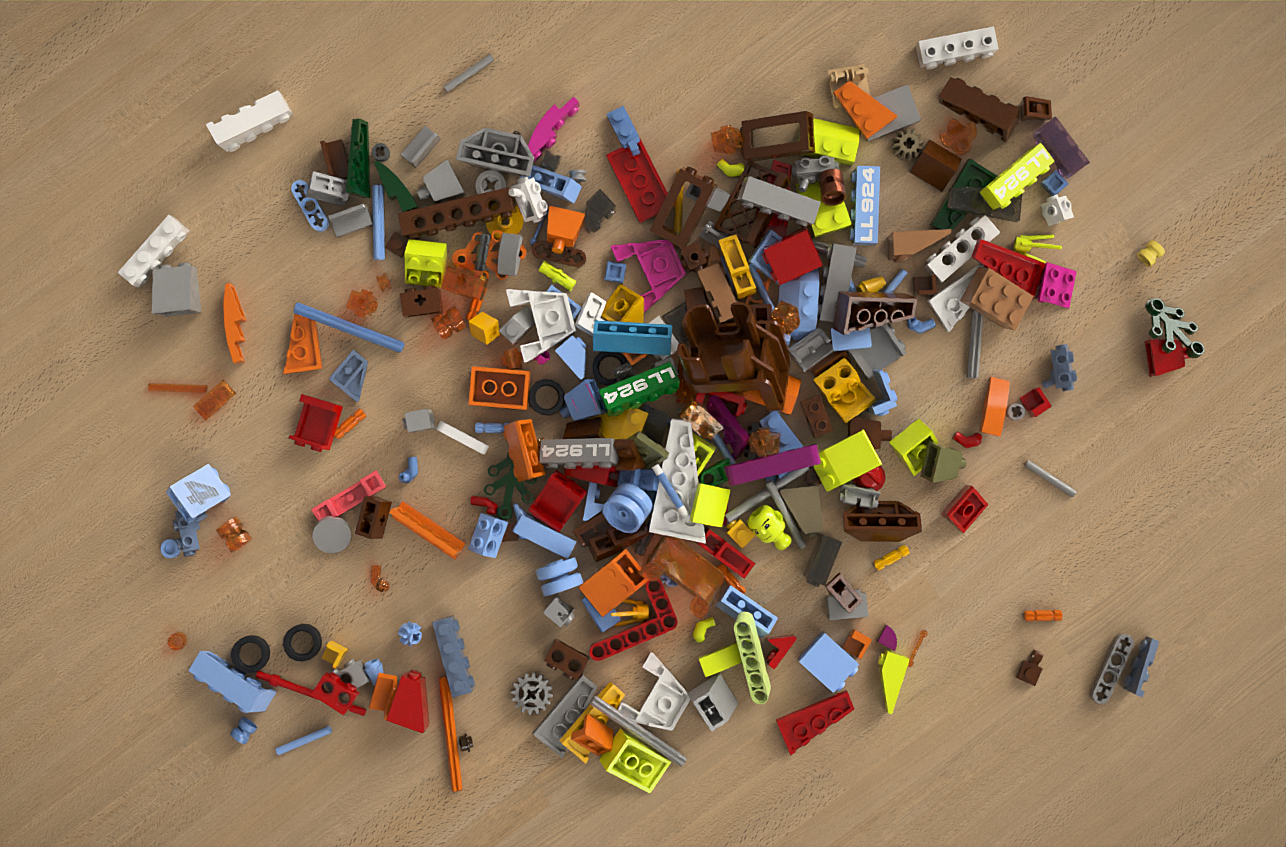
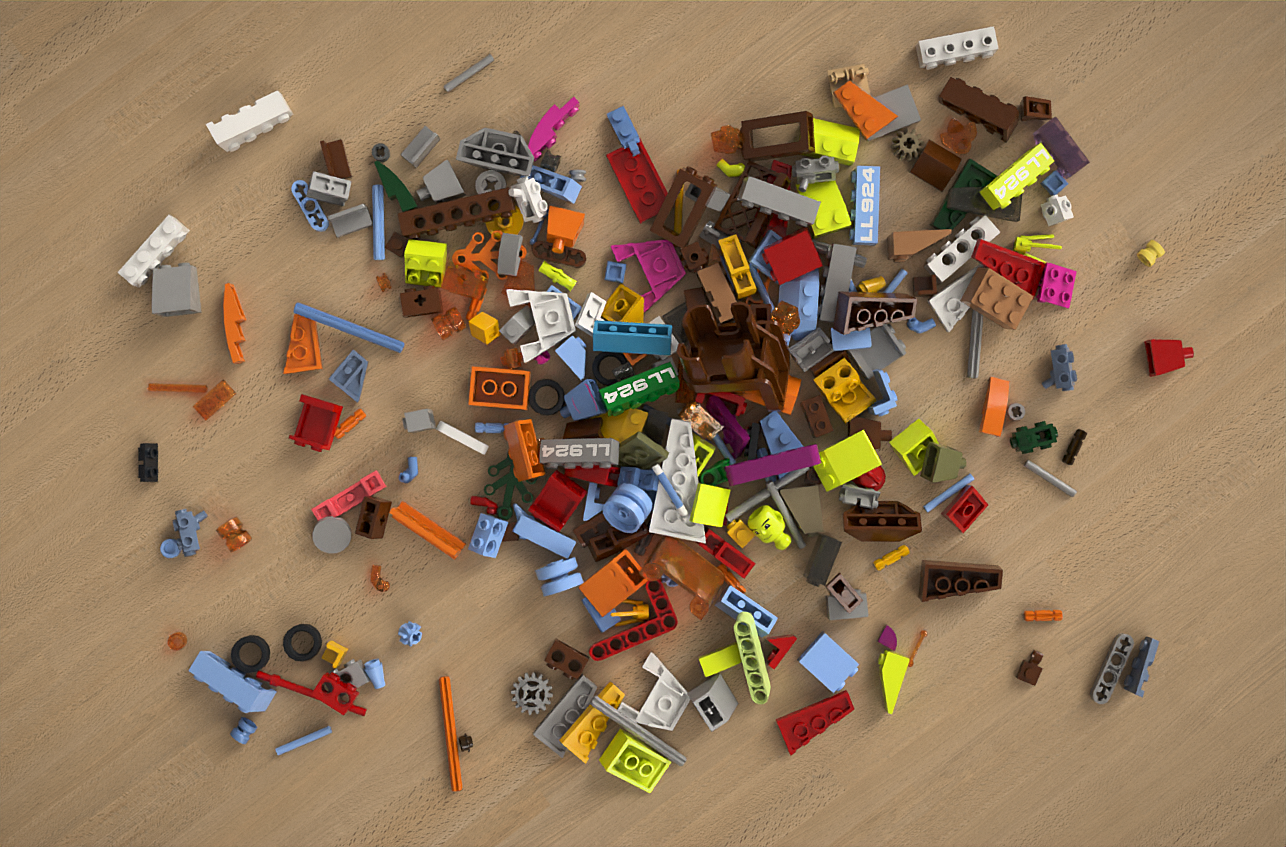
light blue panel [166,464,231,524] -> none
dark green wing [346,119,370,199] -> none
clear orange brick [346,289,378,318] -> none
orange panel [369,673,397,720] -> none
red slope [386,670,430,733] -> none
sand blue brick [432,615,475,698] -> none
dark grey axle [475,233,491,271] -> none
light grey hinge [543,595,575,628] -> none
orange panel [571,714,614,756] -> none
clear smoke slope [585,189,616,234] -> none
reddish brown slope [613,439,646,471] -> none
neon yellow arm [693,616,716,643] -> none
clear orange brick [749,428,780,457] -> none
copper wheel [819,169,846,206] -> none
orange panel [842,629,872,660] -> none
red arm [952,431,982,448] -> none
red panel [1020,387,1052,417] -> none
plant [1145,298,1205,358] -> none
none -> black hinge [138,443,159,482]
none -> clear orange wing [501,260,535,307]
none -> reddish brown wedge [918,560,1003,602]
none -> light blue piece [923,474,975,513]
none -> dark green brick [1010,421,1058,454]
none -> dark brown axle [1062,429,1087,465]

